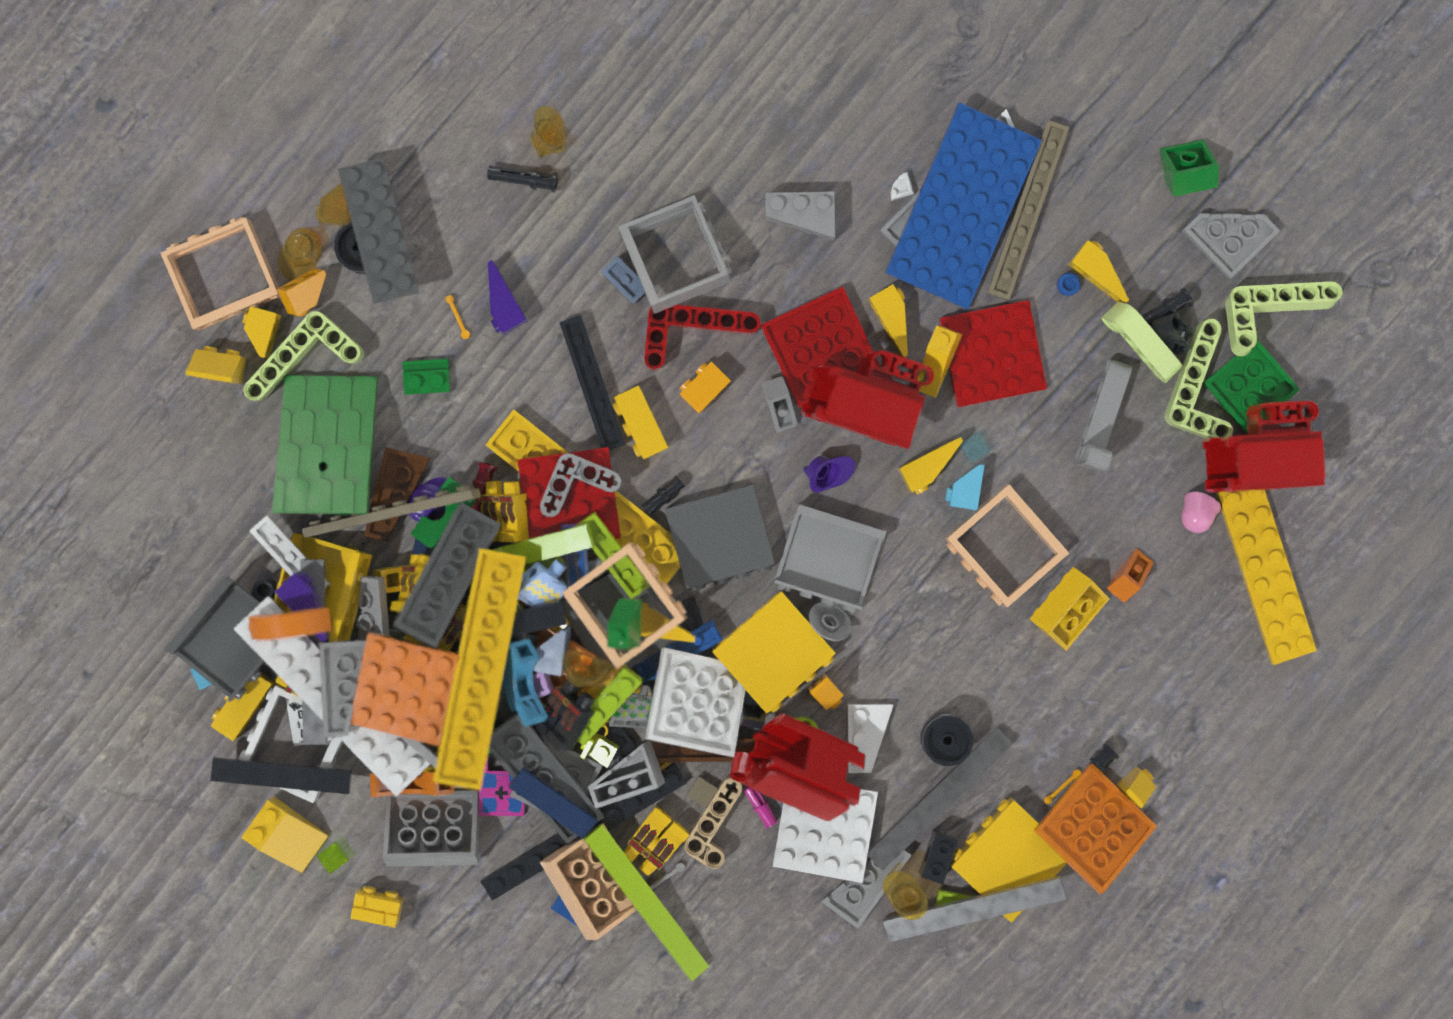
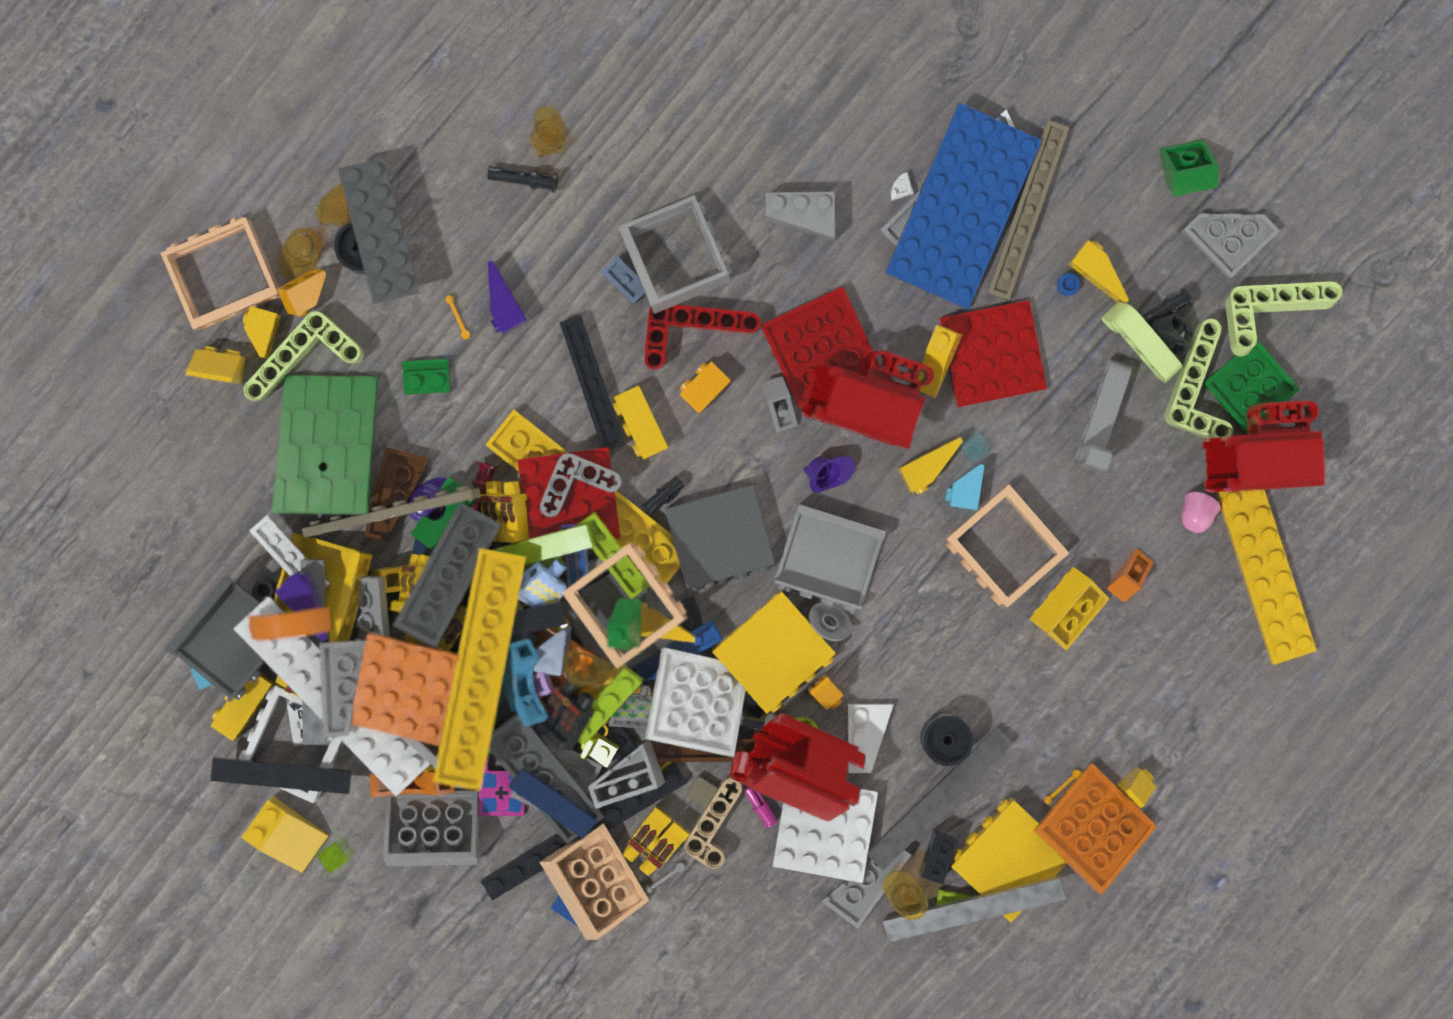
yellow brick [350,886,404,928] -> none
lime tile [583,824,709,982] -> none
yellow slope [868,284,908,357] -> none
black bush [1089,743,1120,773] -> none

